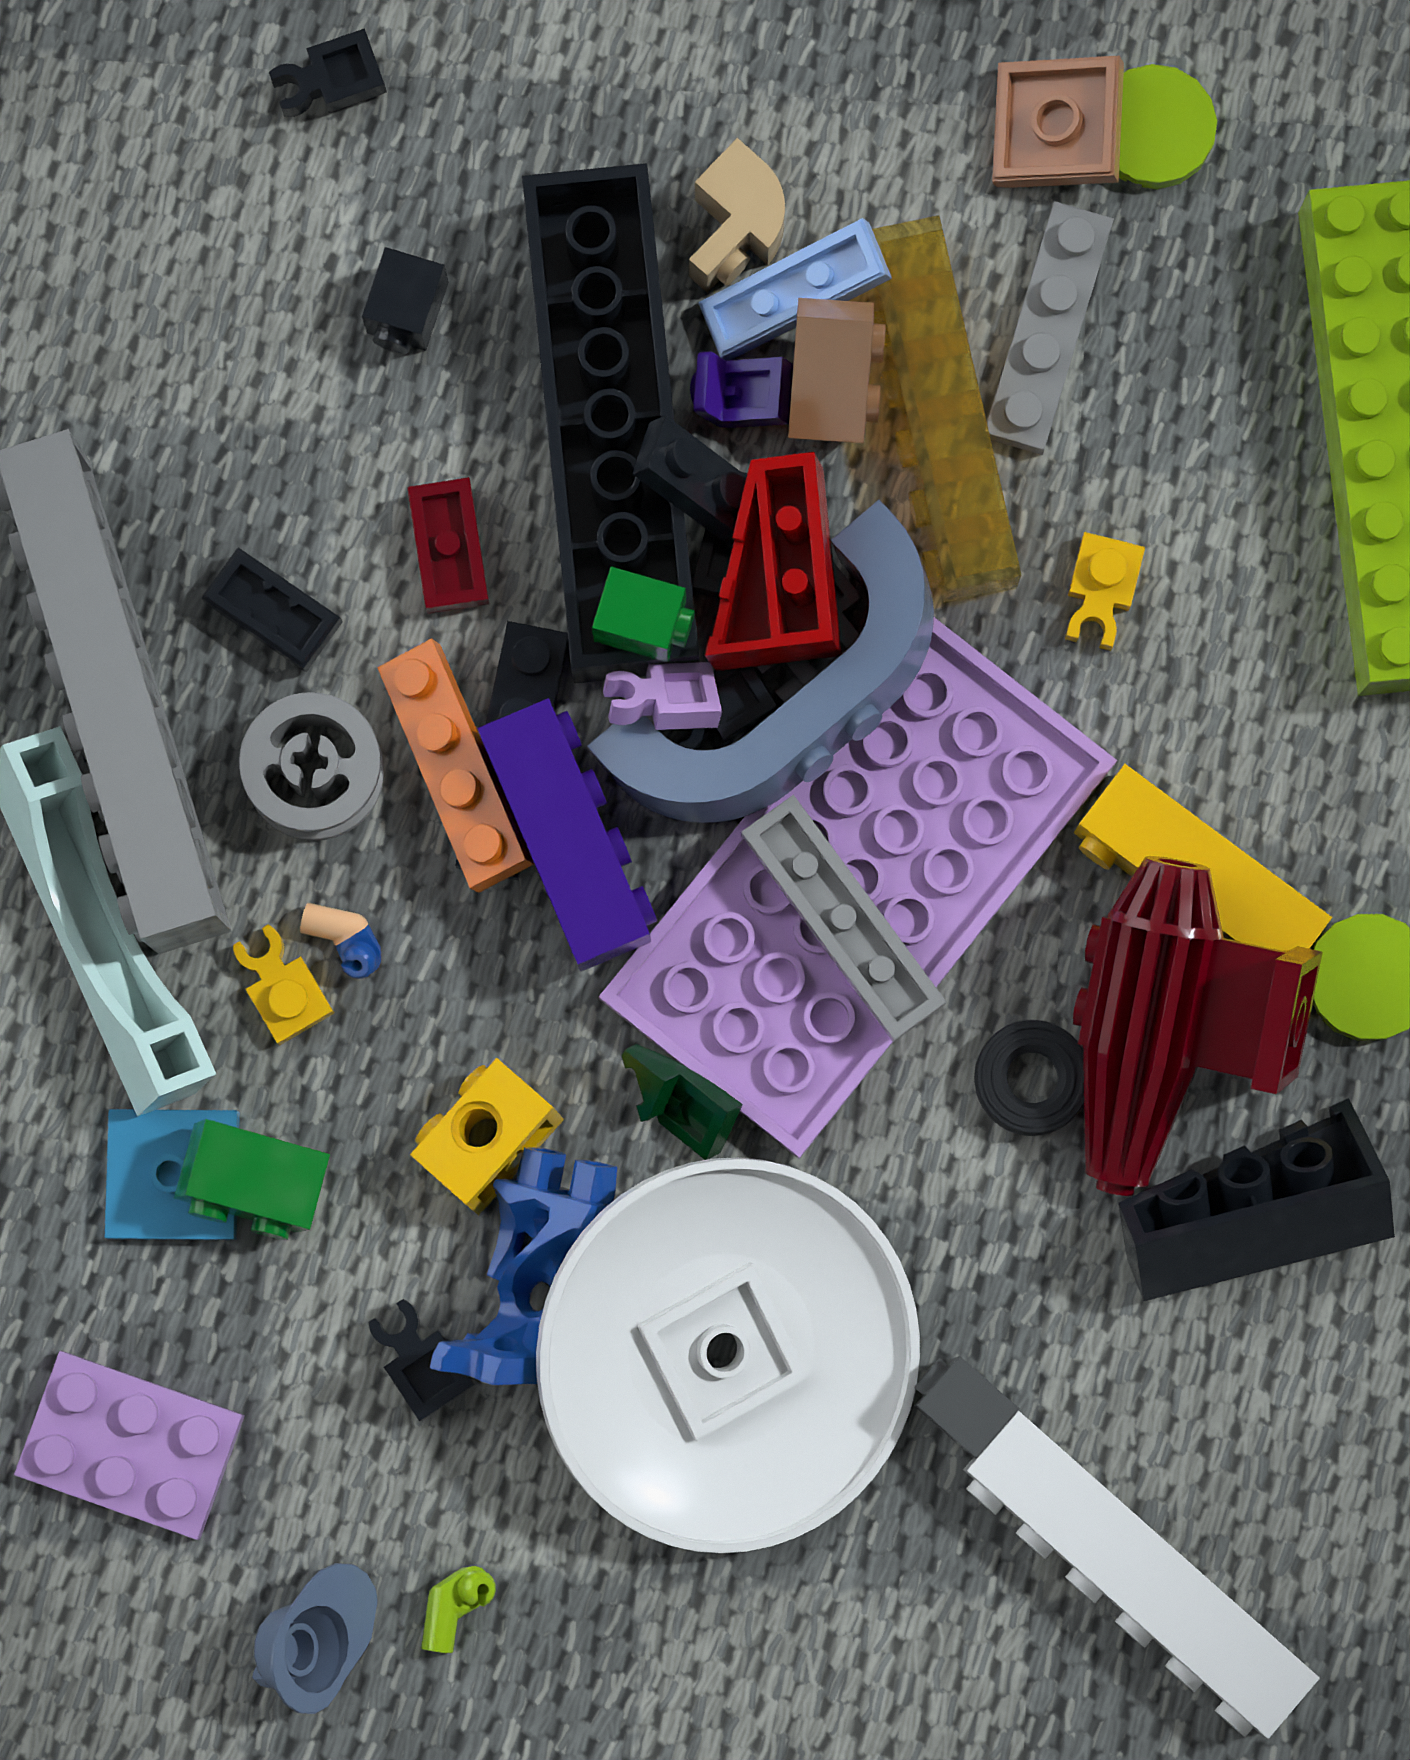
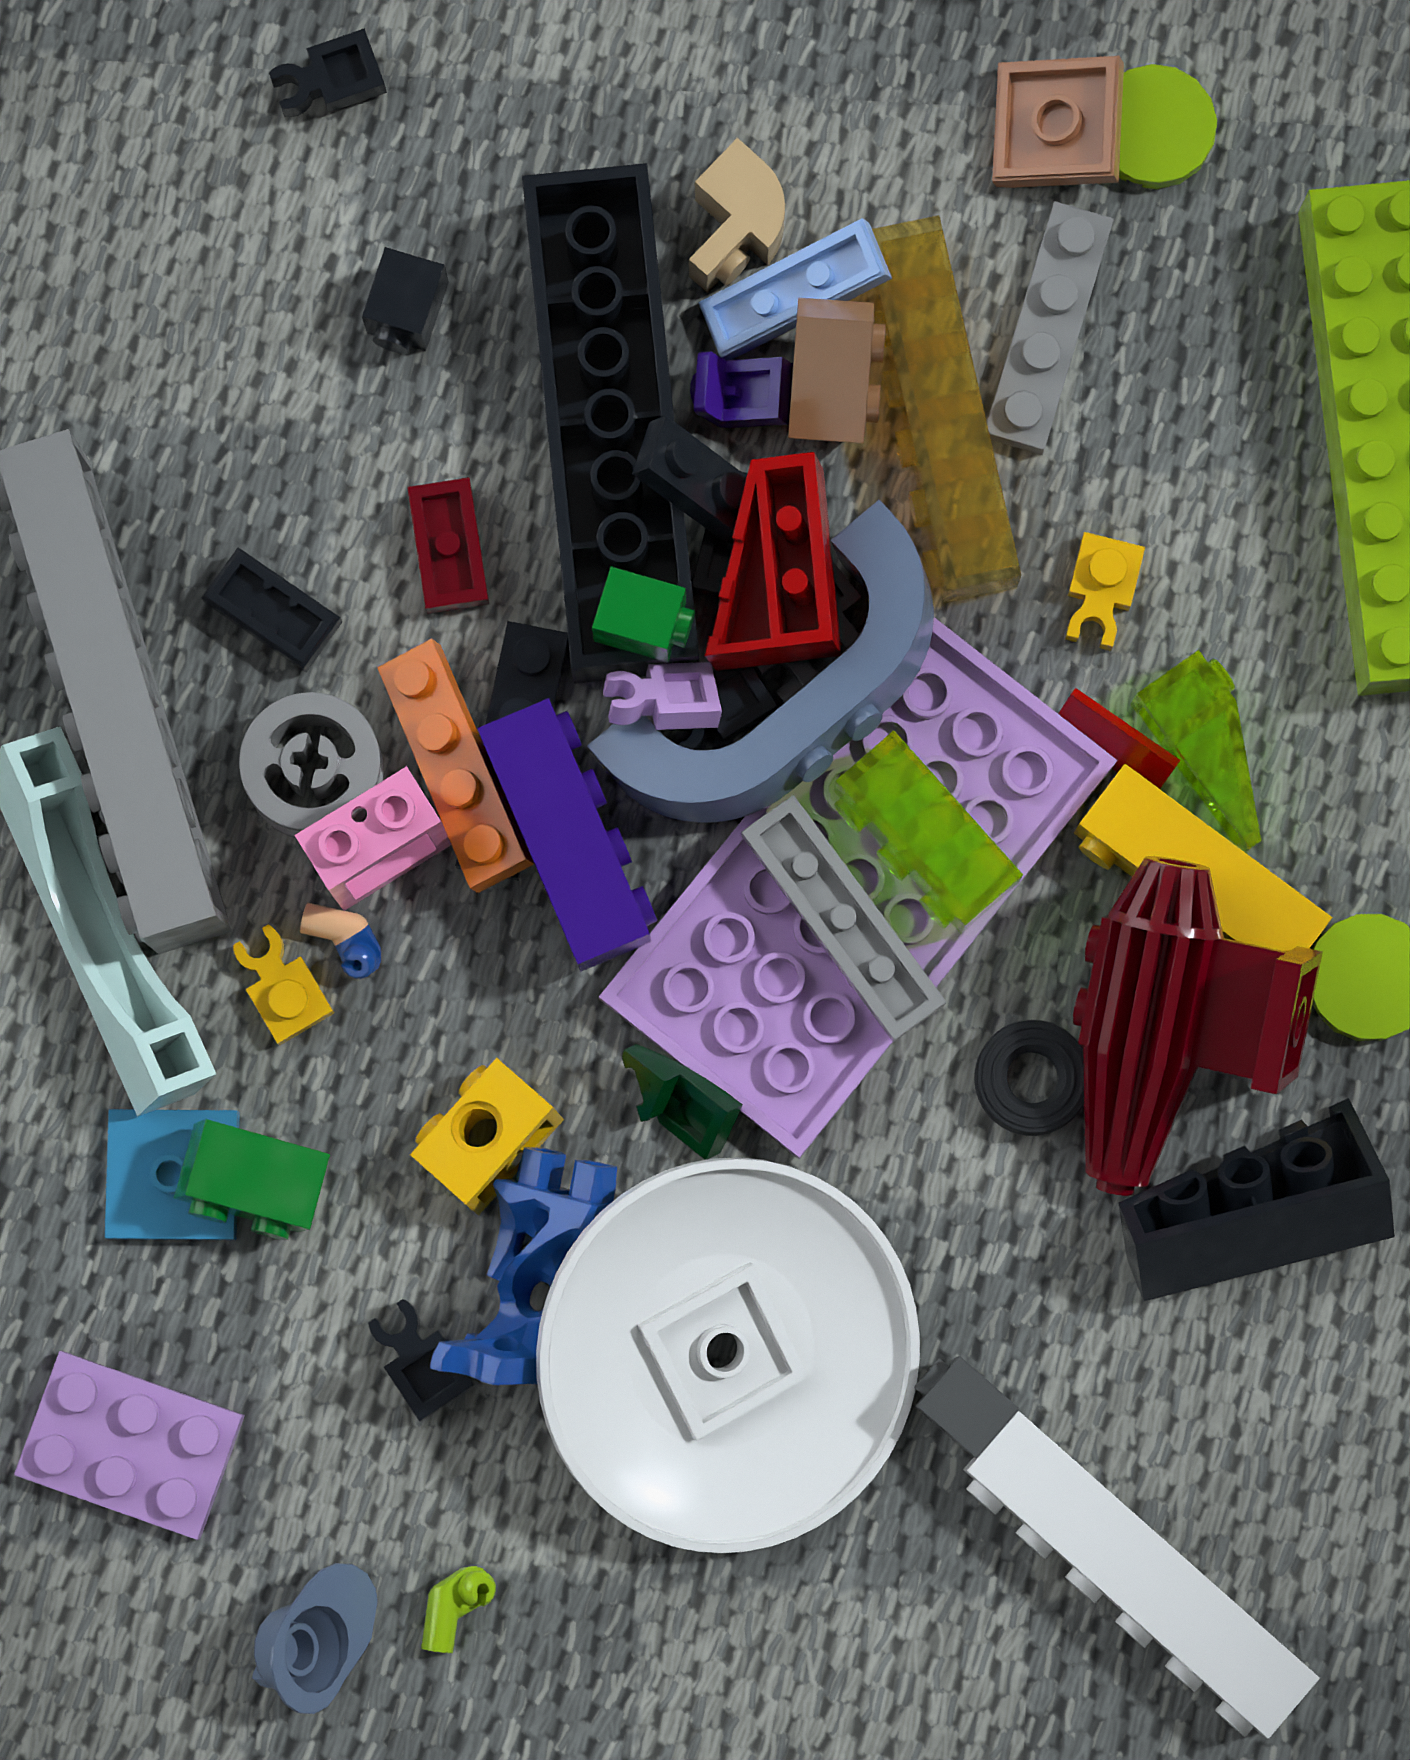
none -> bright pink window [294,766,451,911]
none -> clear neon green brick [834,730,1023,934]
none -> red piece [1058,688,1180,789]
none -> clear neon green slope [1130,650,1262,854]

